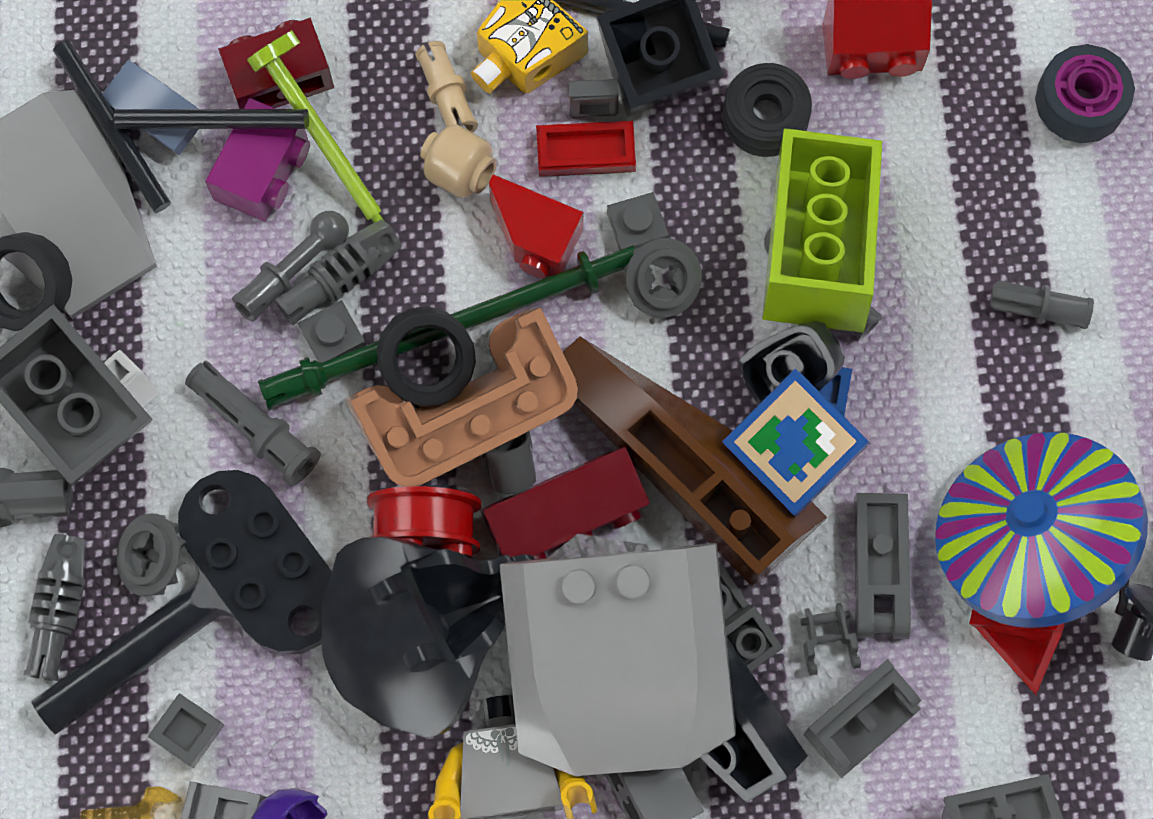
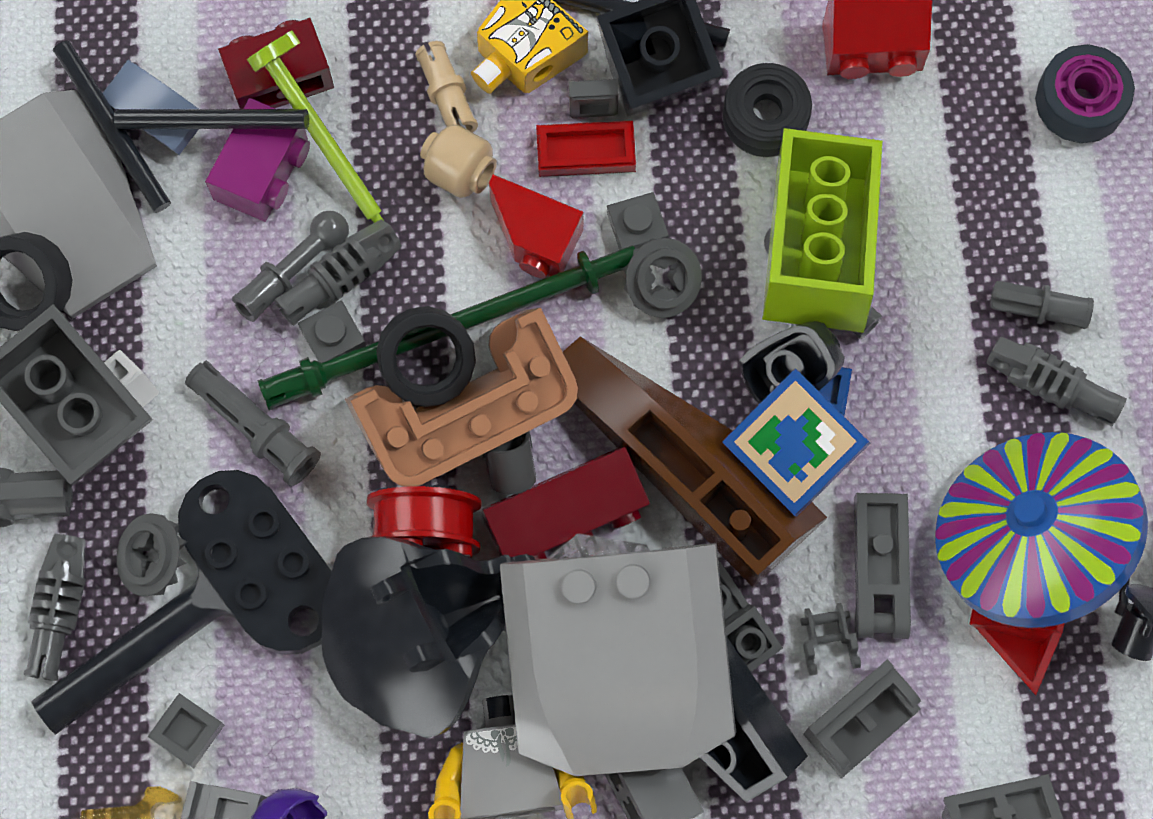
none -> dark grey hinge [986,337,1127,426]

